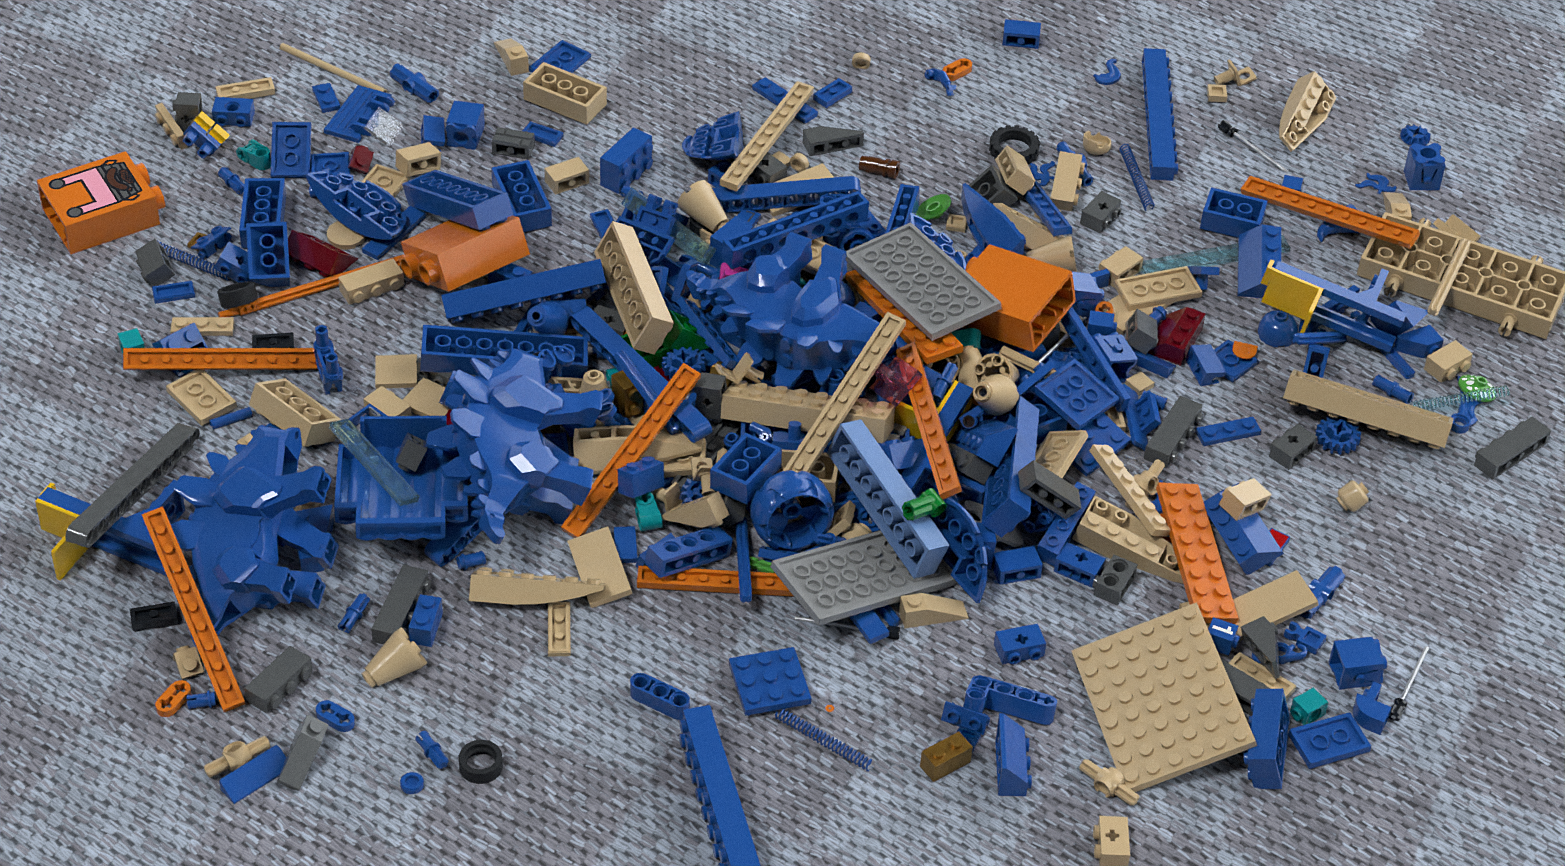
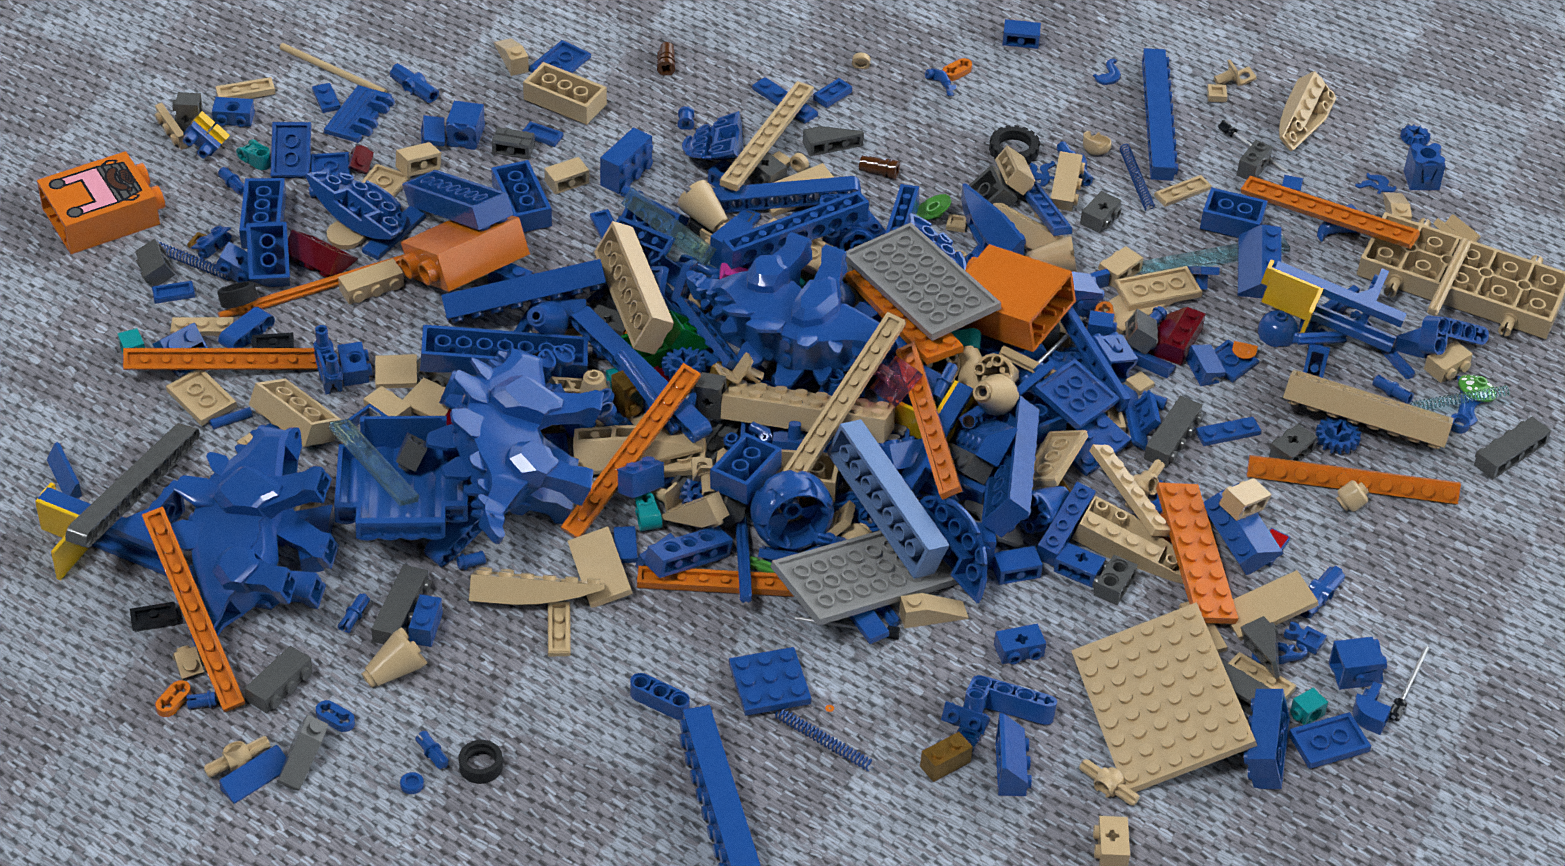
clear piece [364,107,404,146] -> none
blue plate [635,194,678,236] -> none
green piece [902,488,947,521] -> none
dark grey brick [1018,460,1081,519] -> none
blue brick [1208,617,1240,656] -> none
blue slope [1370,300,1428,337] -> none
none -> blue slope [47,442,82,498]
none -> blue beam [218,307,275,348]
none -> blue brick [337,341,372,386]
none -> reddish brown axle [657,42,675,75]
none -> blue bush [678,106,694,130]
none -> tan tile [1154,175,1212,207]
none -> dark grey brick [1236,140,1273,180]
none -> orange plate [1247,455,1461,504]
none -> blue beam [1419,315,1489,355]

